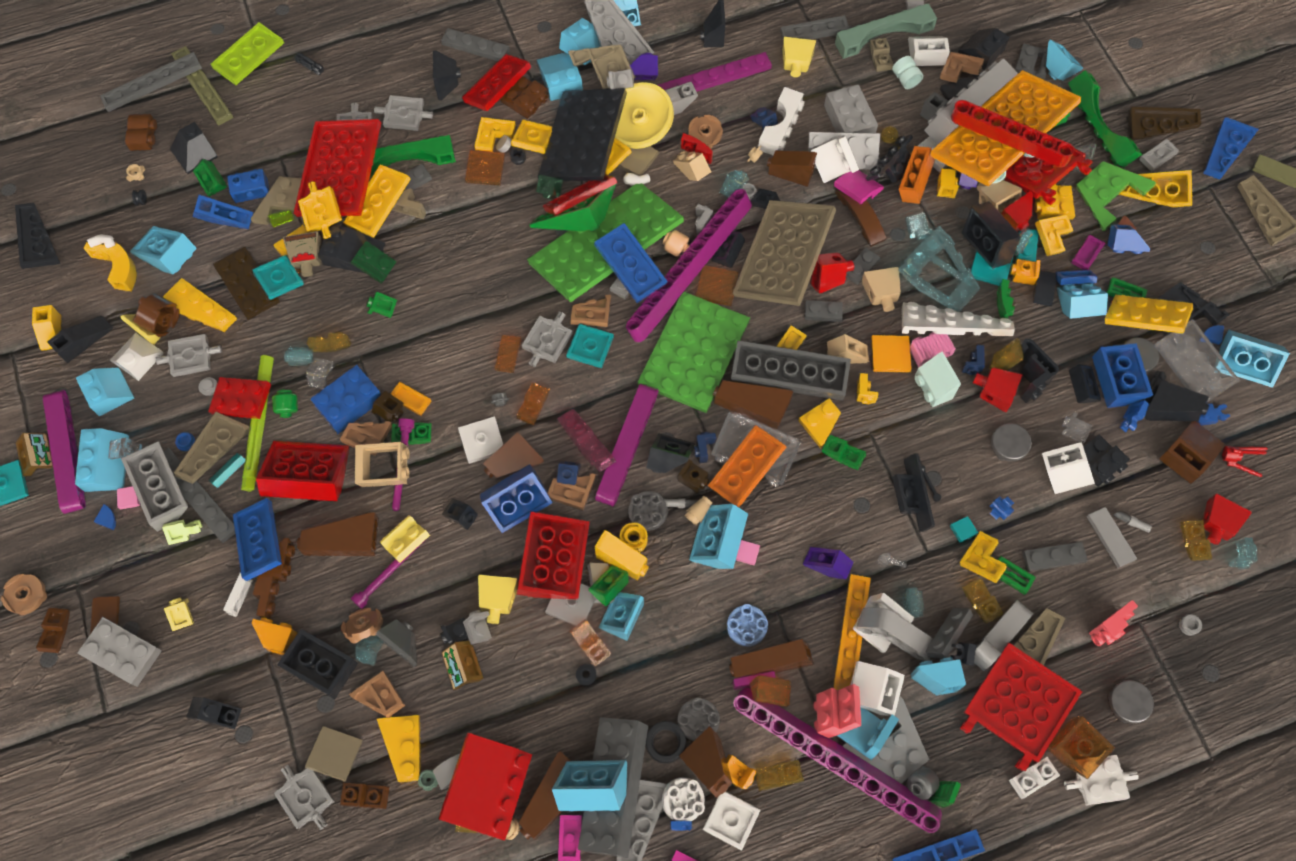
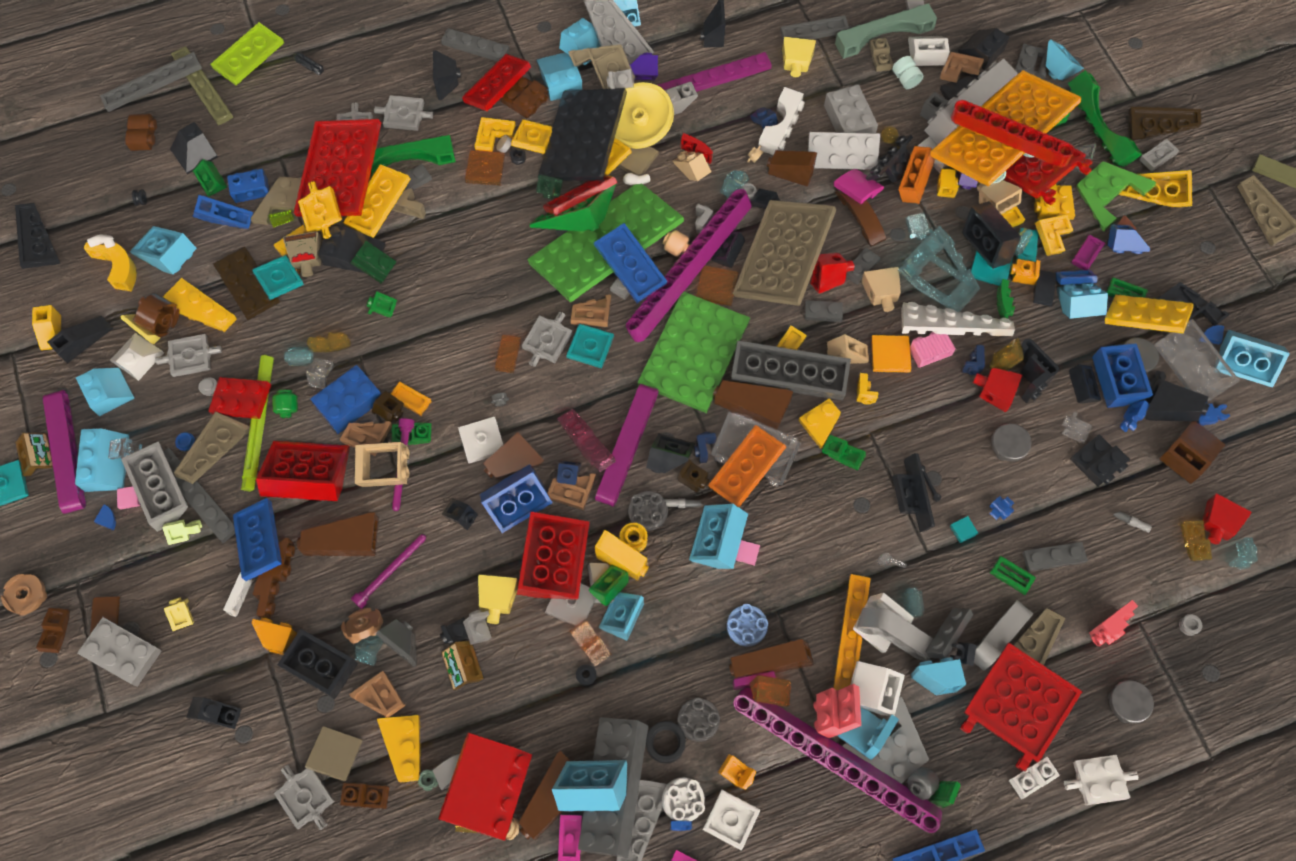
tan plate [126,164,145,182] -> none
teal tile [208,453,246,488] -> none
light yellow bracket [380,515,430,563] -> none
clear orange slope [517,382,550,425] -> none
reddish brown slope [679,726,732,798] -> none
tan cone [684,496,712,526] -> none
medium nougat plate [688,115,723,149] -> none
clear yellow slope [755,760,804,792] -> none
dark purple slope [803,547,853,579] -> none
white bracket [810,135,859,183] -> none
light aqua slope [915,352,961,407] -> none
yellow plate [960,531,1007,583] -> none
clear yellow slope [962,578,1004,623] -> none
red slope [1001,191,1033,231] -> none
white slope [1042,442,1095,494] -> none
clear orange slope [1047,716,1115,779] -> none
light grey tile [1087,507,1137,568] -> none
blue wing [1203,117,1259,180] -> none
red plant [1222,446,1267,477] -> none

